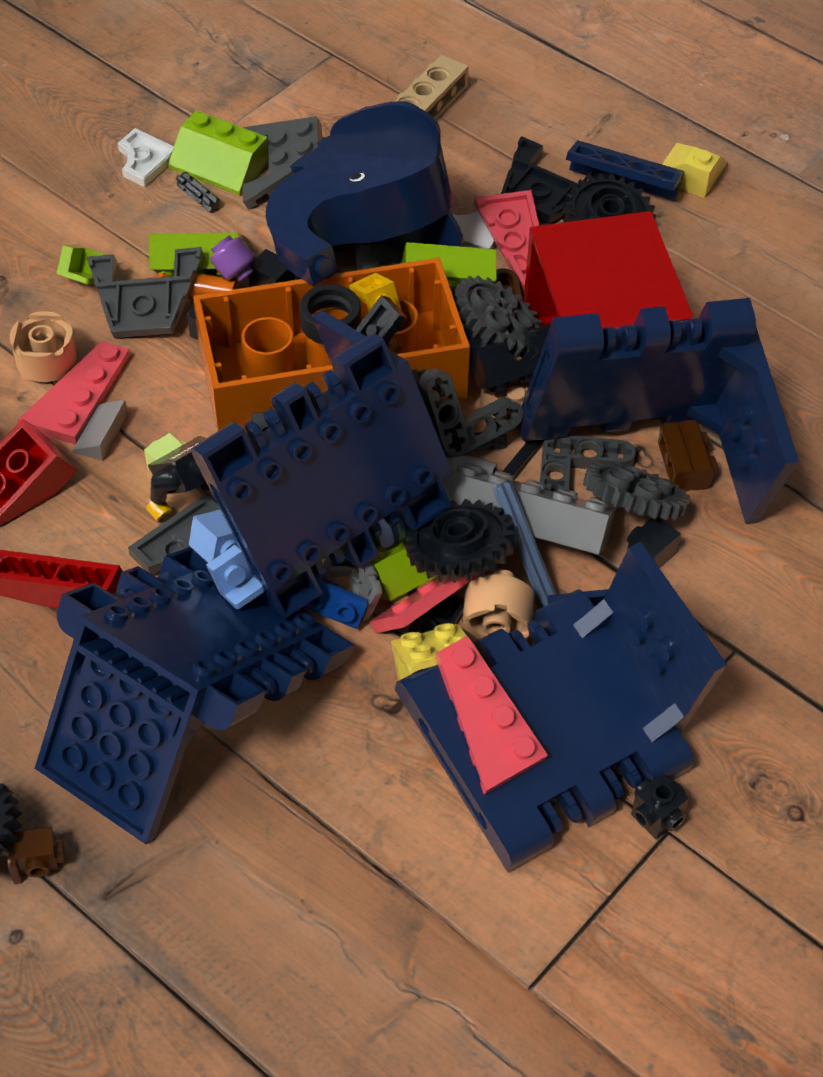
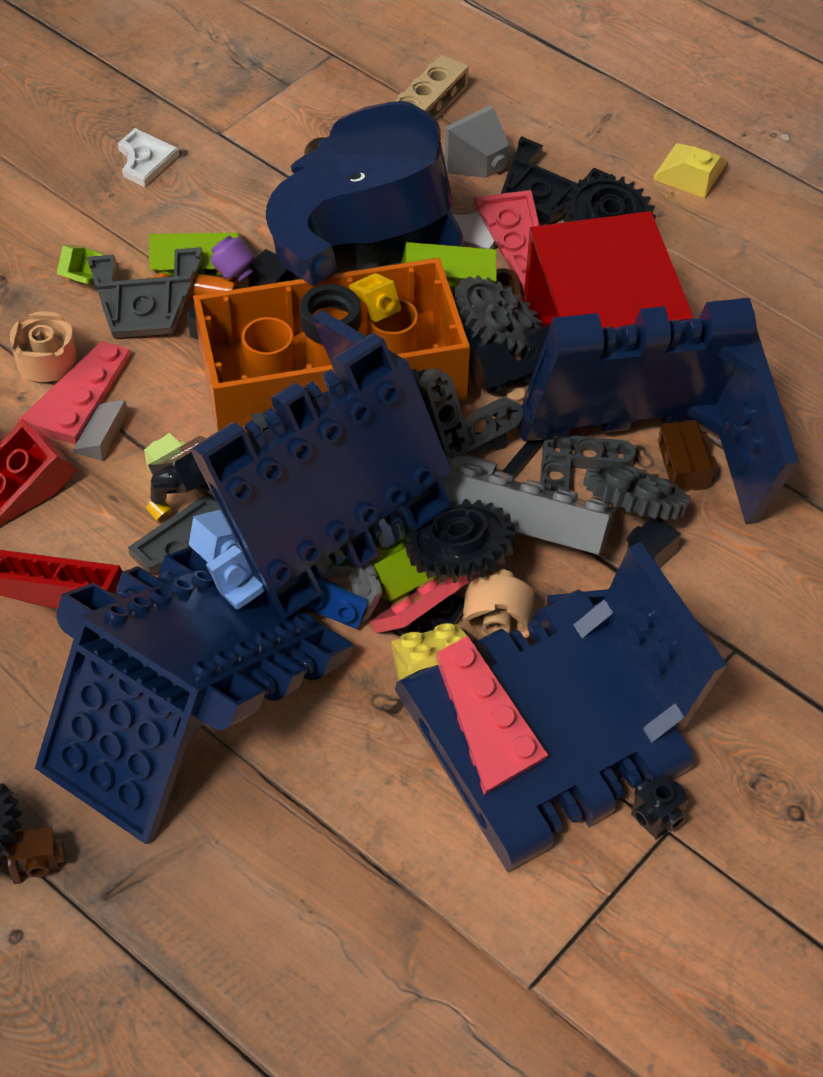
lime slope [168,110,269,196] -> none
black axle [176,172,220,212] -> none
dark grey wing [243,116,322,210] -> none
black slope [356,295,407,353] -> none
sand blue axle [493,482,556,608] -> none
dark blue fence [566,140,684,201] -> none
none -> light grey slope [444,105,510,178]

